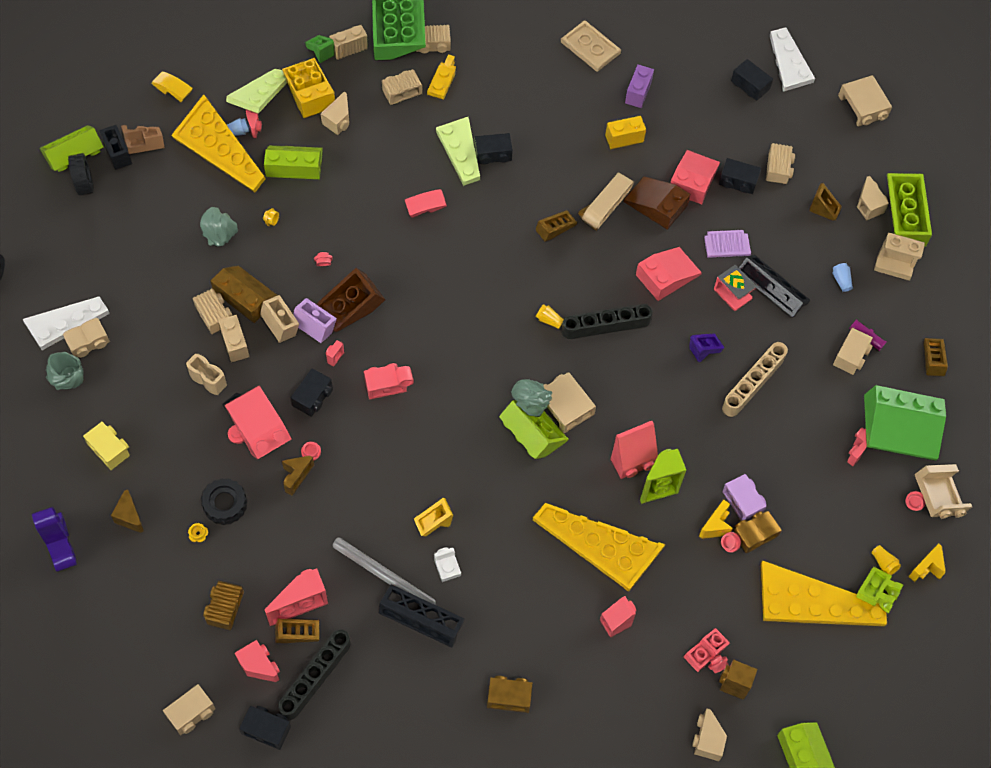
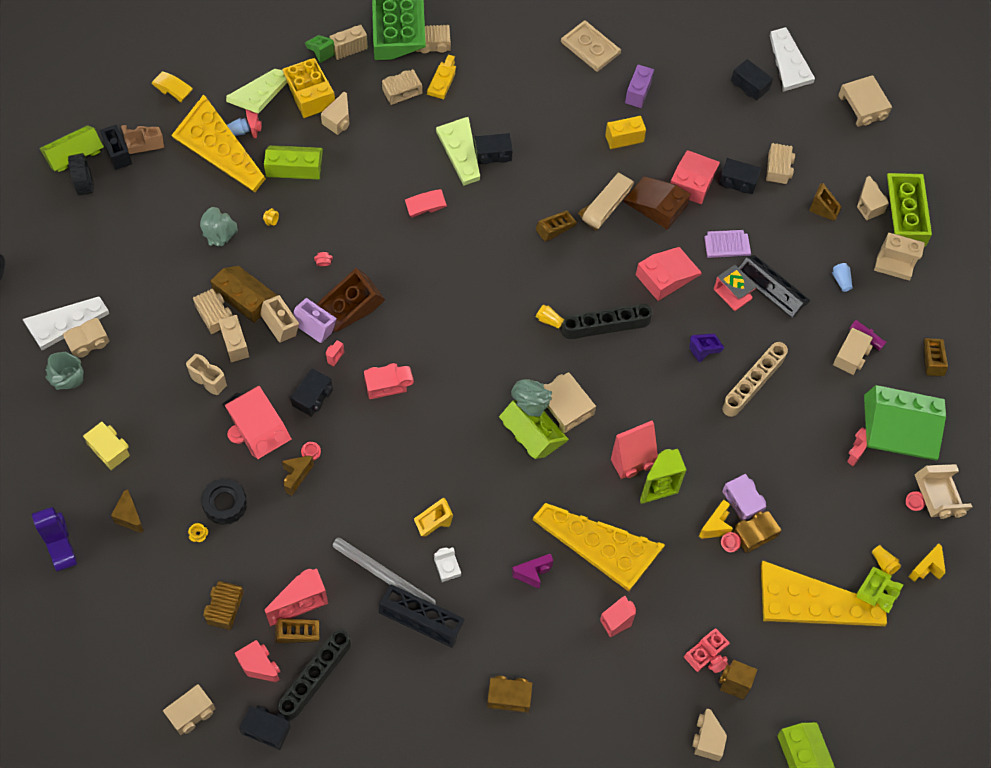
none -> magenta slope [512,554,553,588]

